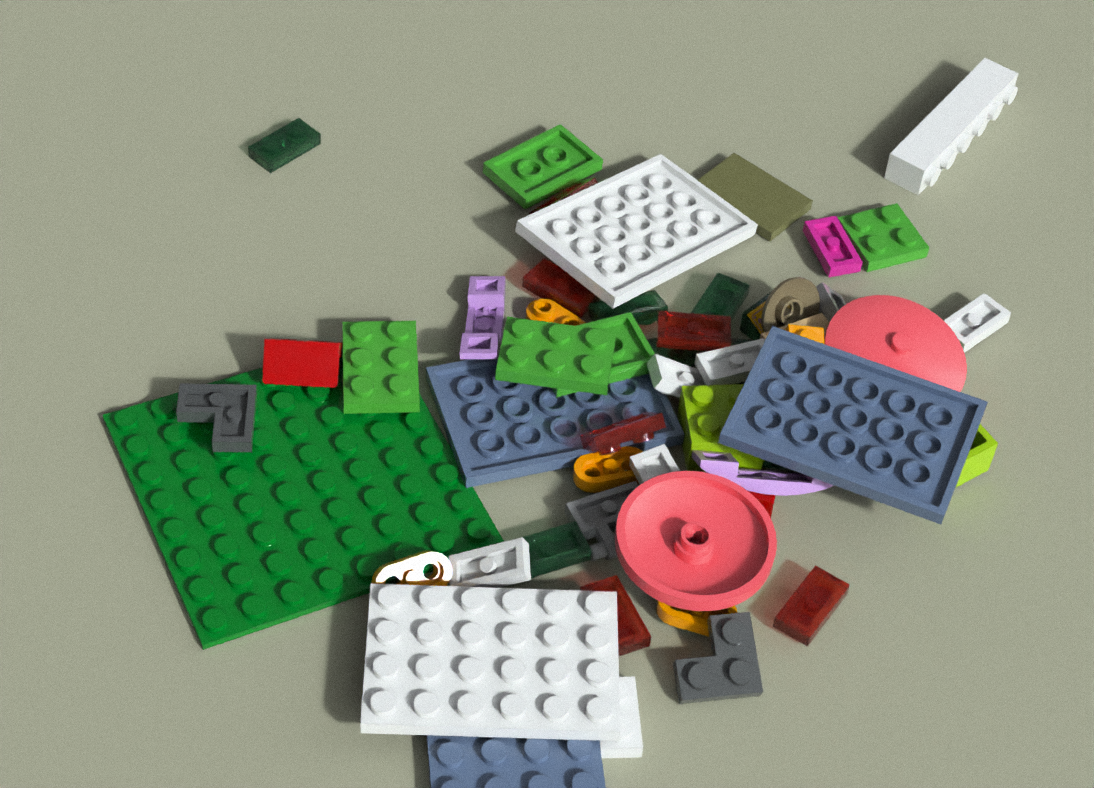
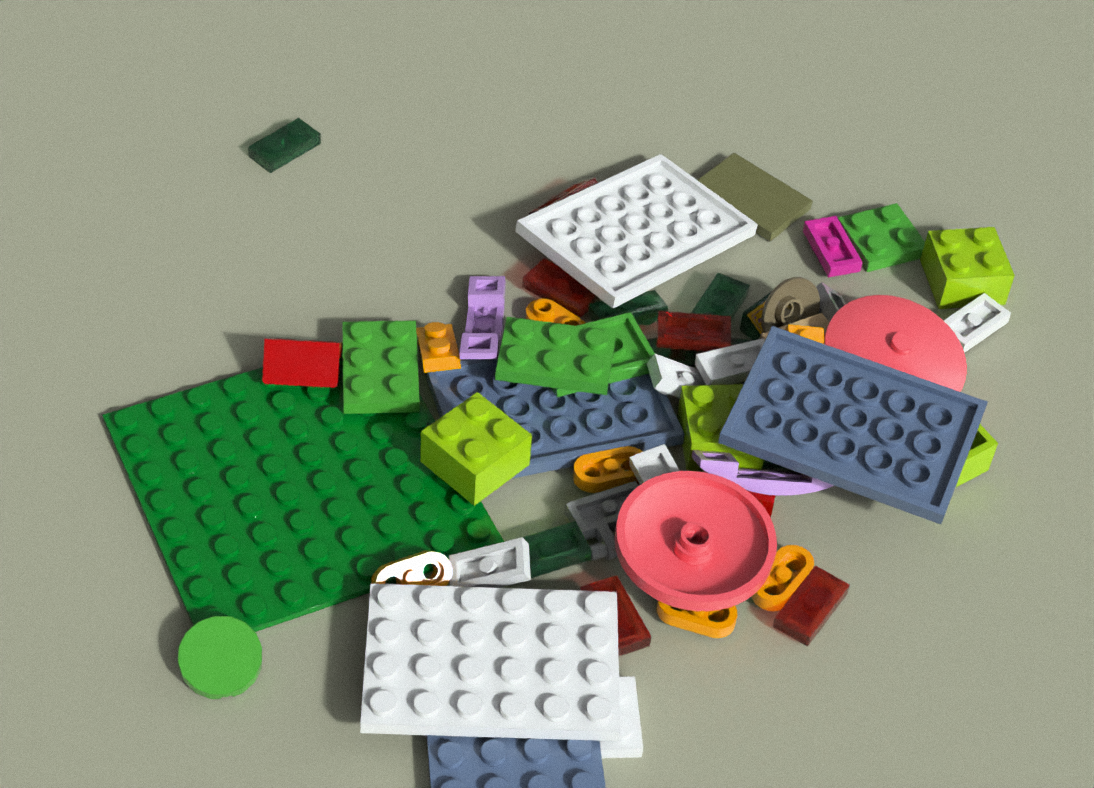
dark grey plate [176,383,257,452] -> none
bright green plate [483,124,603,210] -> none
clear red plate [580,412,666,456] -> none
dark grey plate [673,612,763,704] -> none
white brick [884,58,1018,195] -> none
none -> bright green tile [178,616,262,699]
none -> light orange plate [416,322,461,373]
none -> lime brick [421,392,532,506]
none -> light orange plate [751,545,814,611]
none -> lime brick [920,227,1015,309]

